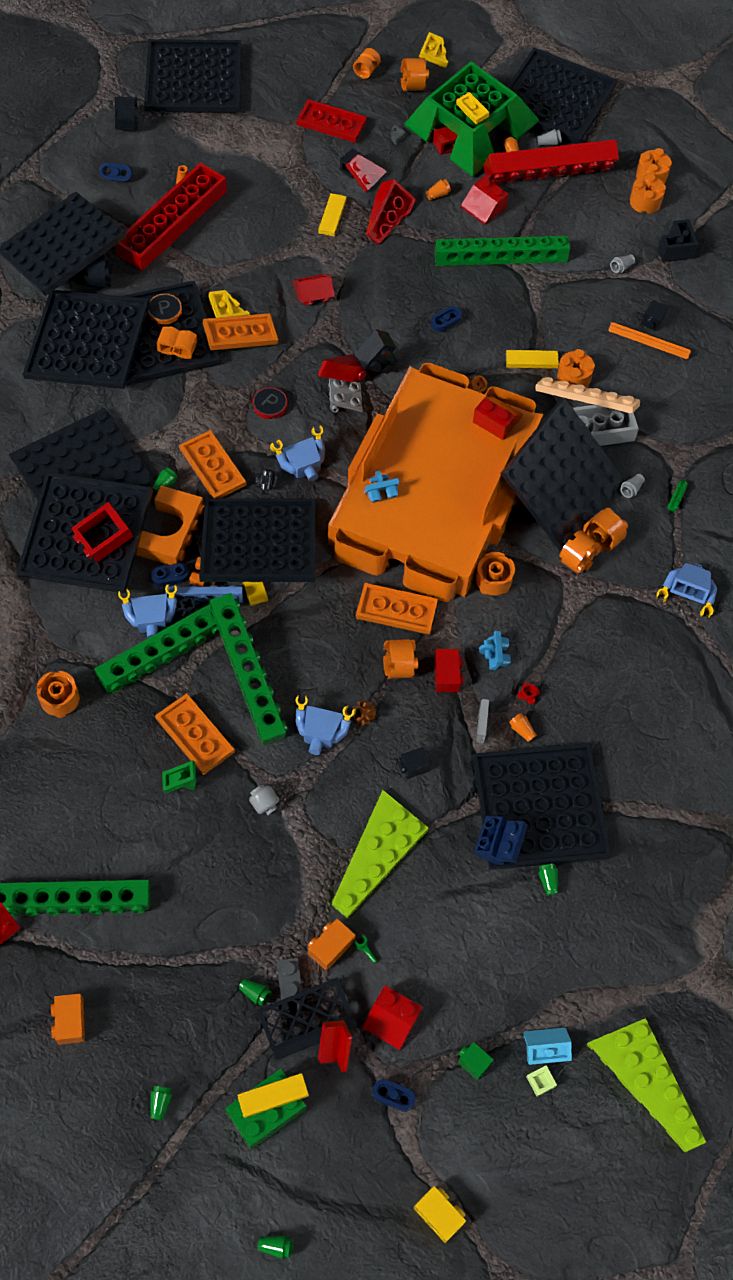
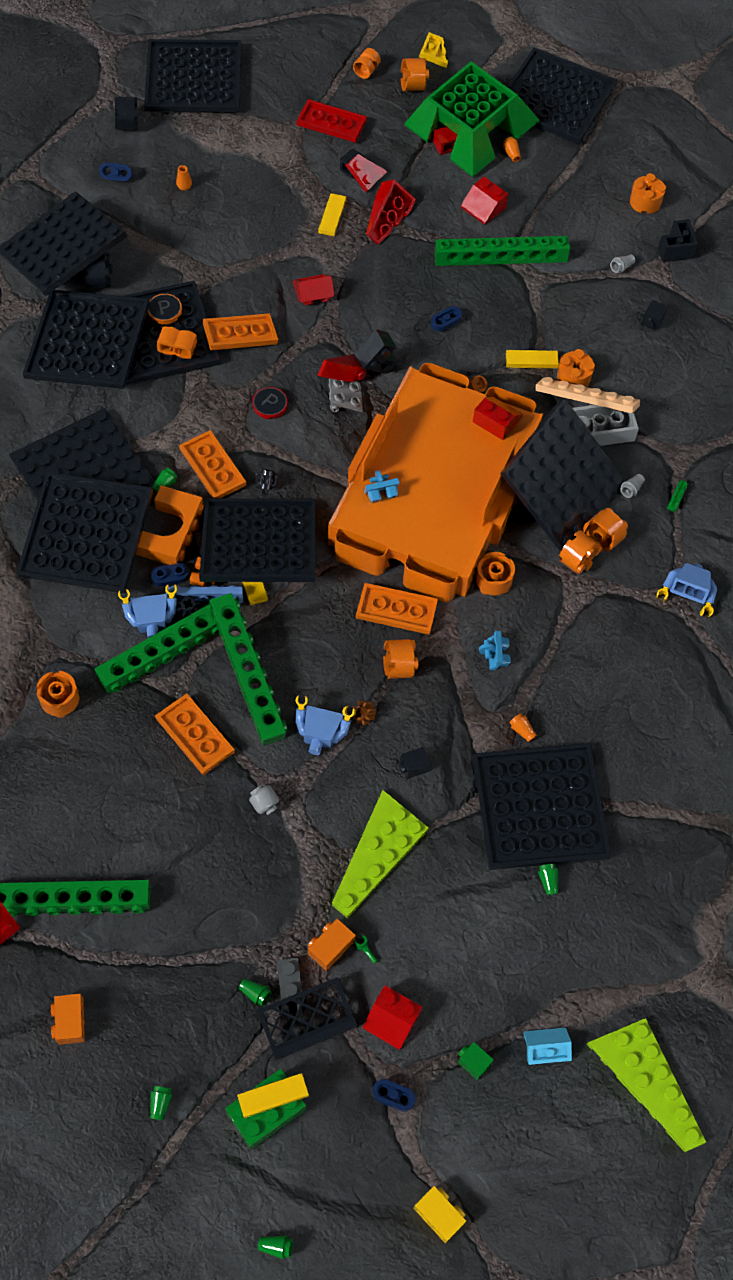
red window [71,502,134,563] -> none
red brick [115,162,227,271] -> none
green slope [162,760,196,793] -> none
yellow wing [208,290,250,318] -> none
medium blue torso [270,425,325,482] -> none
red panel [318,1020,352,1072] -> none
dark grey tile [391,125,407,145] -> none
orange cone [426,179,451,200] -> none
red brick [434,649,464,692] -> none
yellow plate [456,92,489,124] -> none
dark blue brick [474,816,528,865] -> none
light grey tile [476,699,489,743] -> none
red brick [484,139,619,184] -> none
red plate [517,683,540,704] -> none
yellowish green plate [526,1066,557,1097] -> none
light grey cone [537,129,561,146] -> none
orange axle [609,322,691,359] -> none
orange brick [636,148,672,184] -> none

